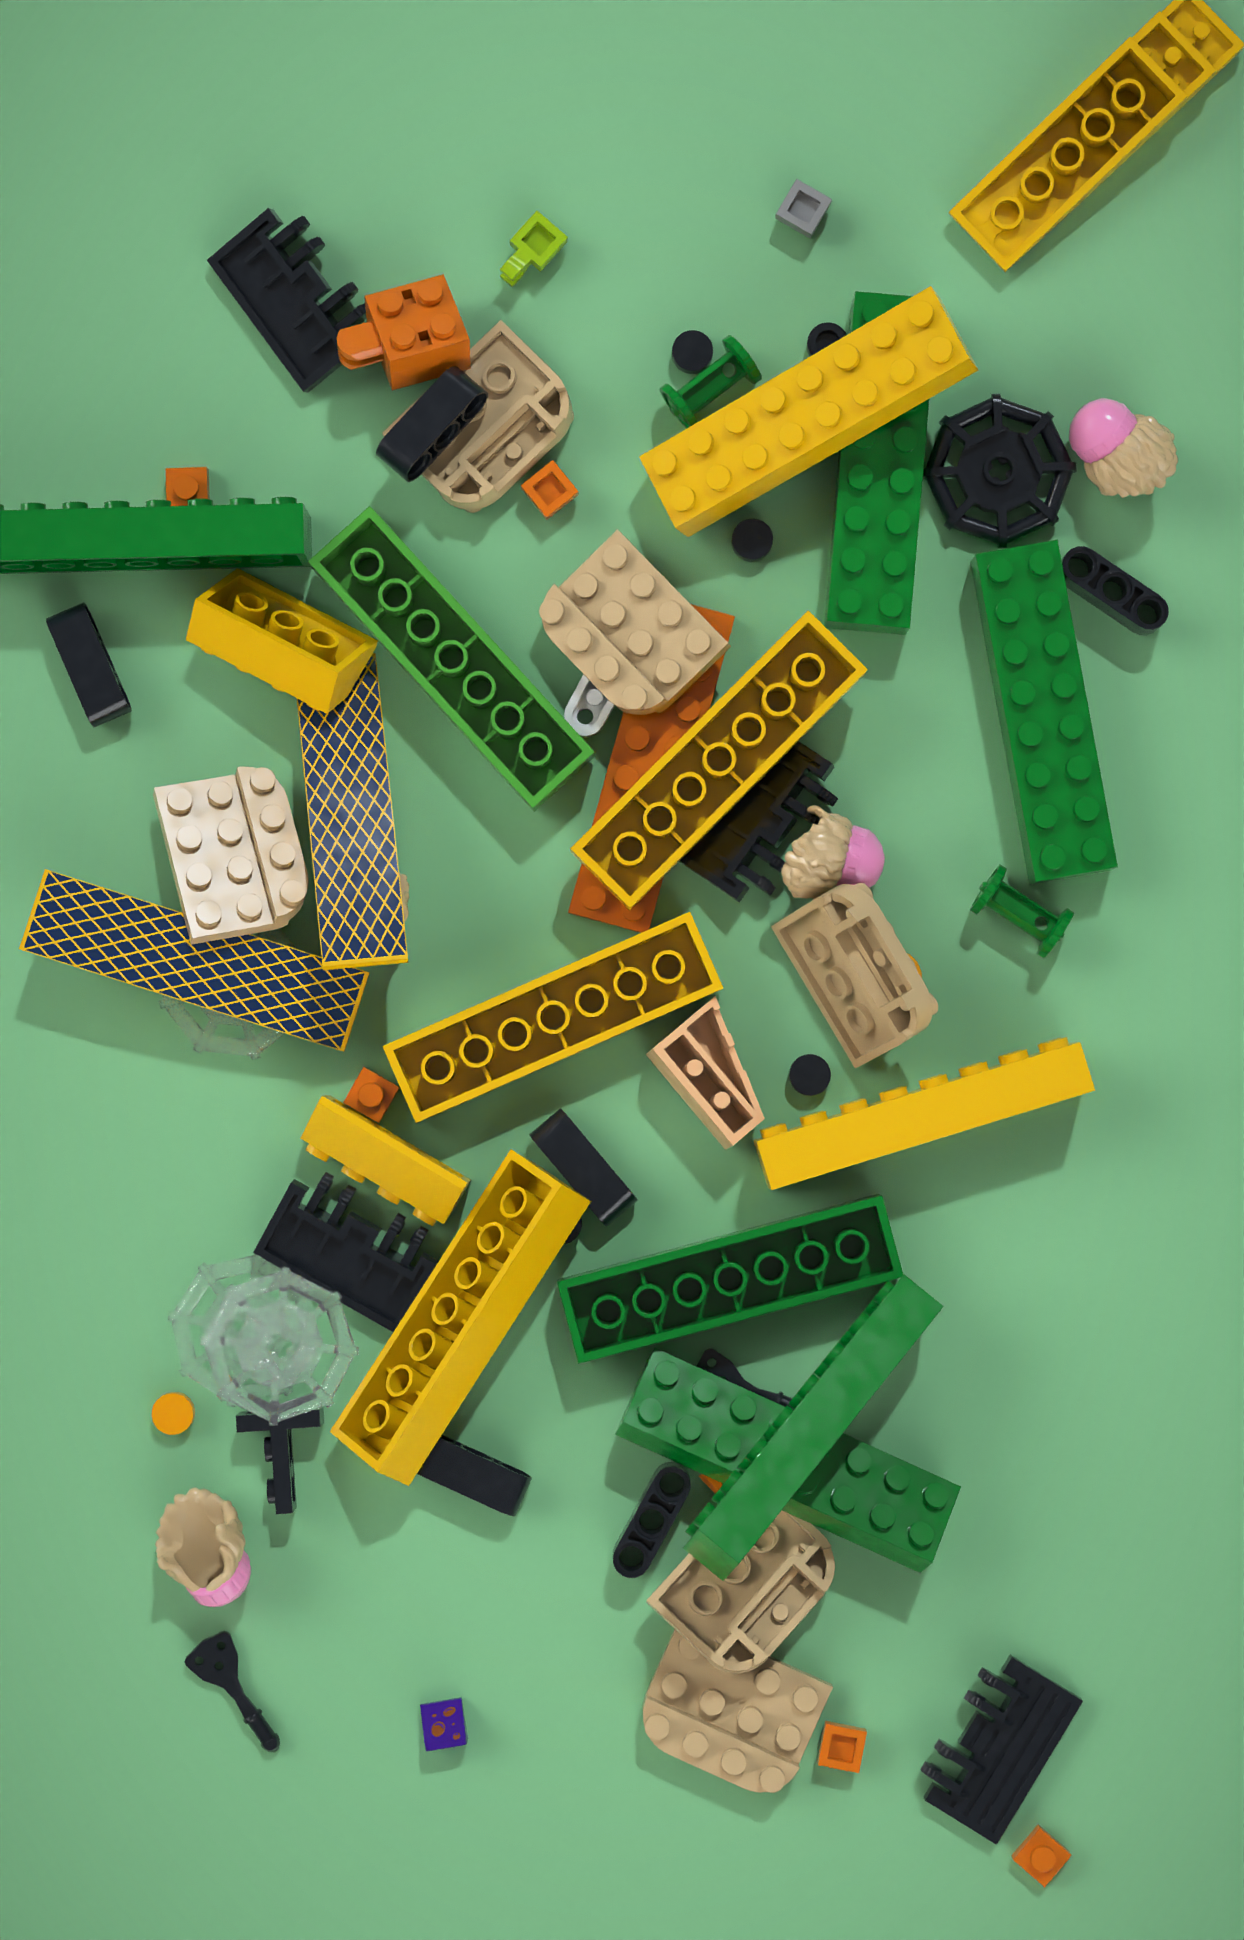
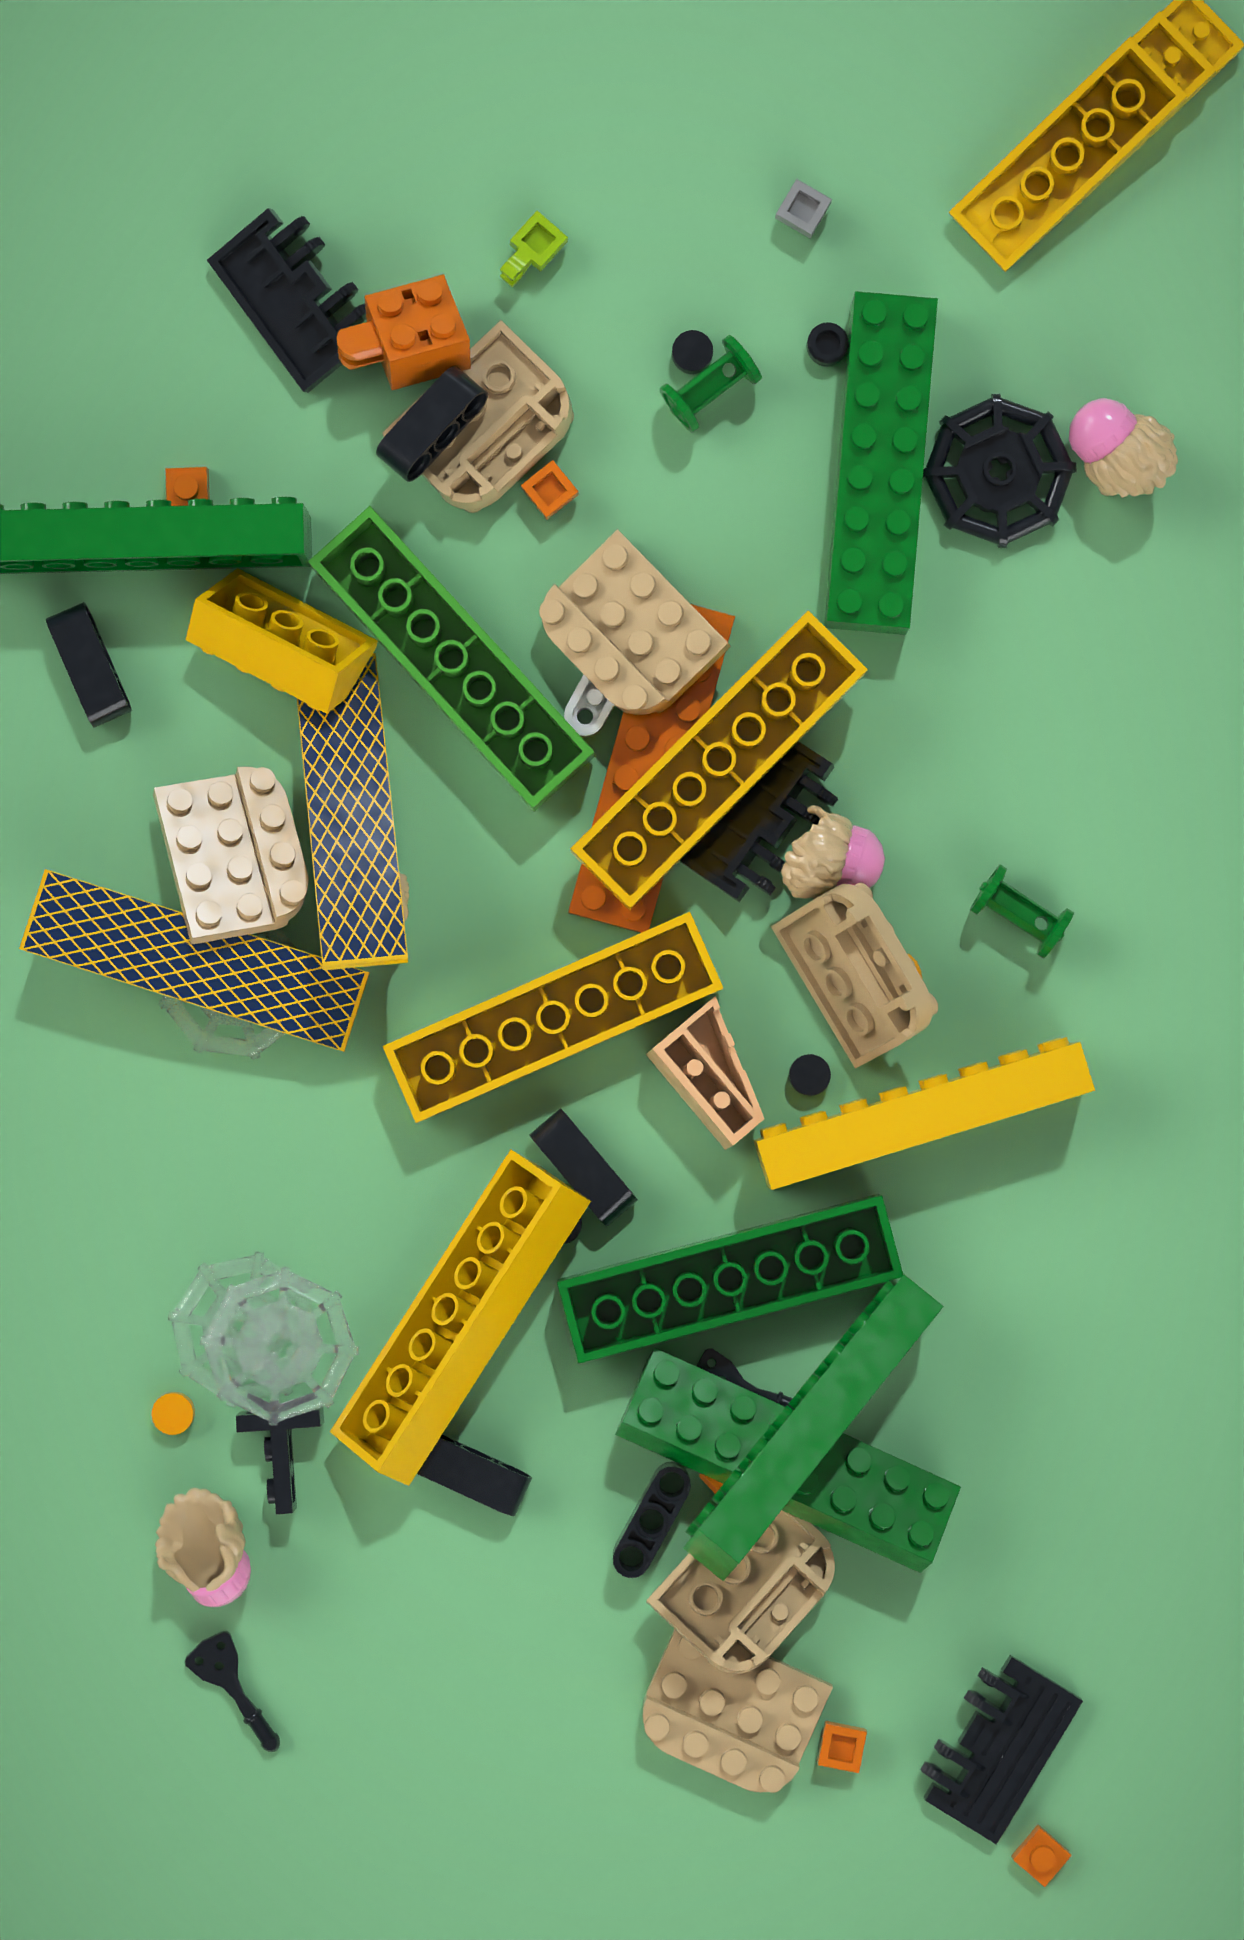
black hinge [253,1172,439,1332] -> none
yellow slope [300,1095,471,1226] -> none
orange plate [343,1067,400,1123] -> none
dark purple slope [420,1697,468,1751] -> none
yellow brick [639,286,978,537] -> none
black tile [731,518,773,562] -> none
green brick [970,539,1118,885] -> none
black beam [1061,546,1169,635] -> none

